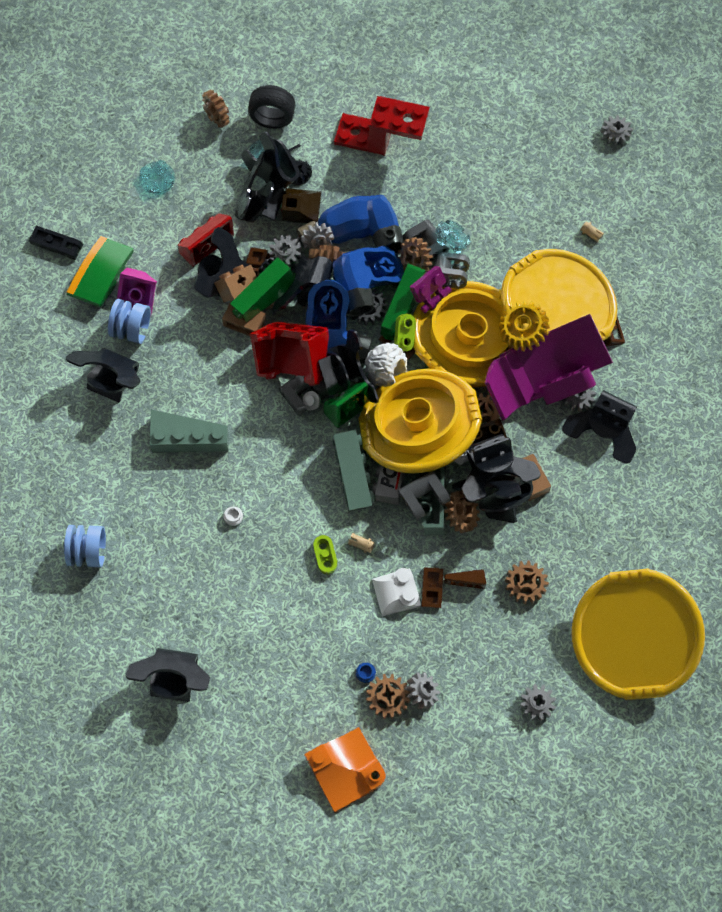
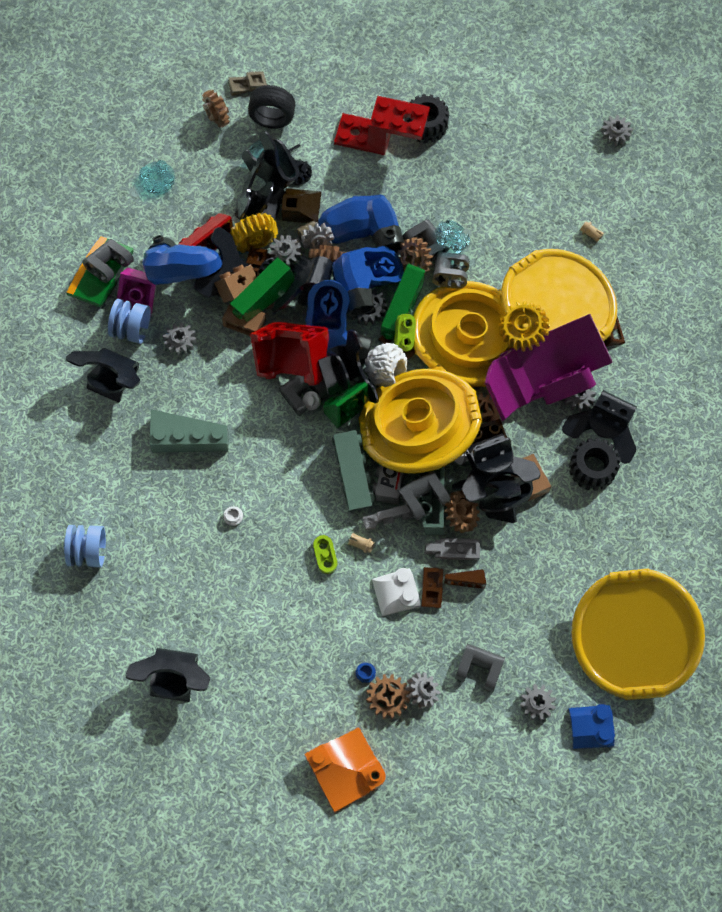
black plate [29,225,83,260] -> none
magenta plate [409,266,452,313] -> none
medium nougat gear [505,560,549,604] -> none
none -> dark grey connector [82,239,134,283]
none -> blue piece [142,235,223,285]
none -> light grey gear [163,322,197,356]
none -> dark tan slope [228,71,267,96]
none -> yellow gear [229,213,278,253]
none -> light grey hinge [363,505,414,530]
none -> black tyre [405,94,449,143]
none -> light grey hinge [425,538,480,560]
none -> dark grey connector [455,643,505,693]
none -> black tyre [569,438,621,491]
none -> blue slope [569,704,615,749]

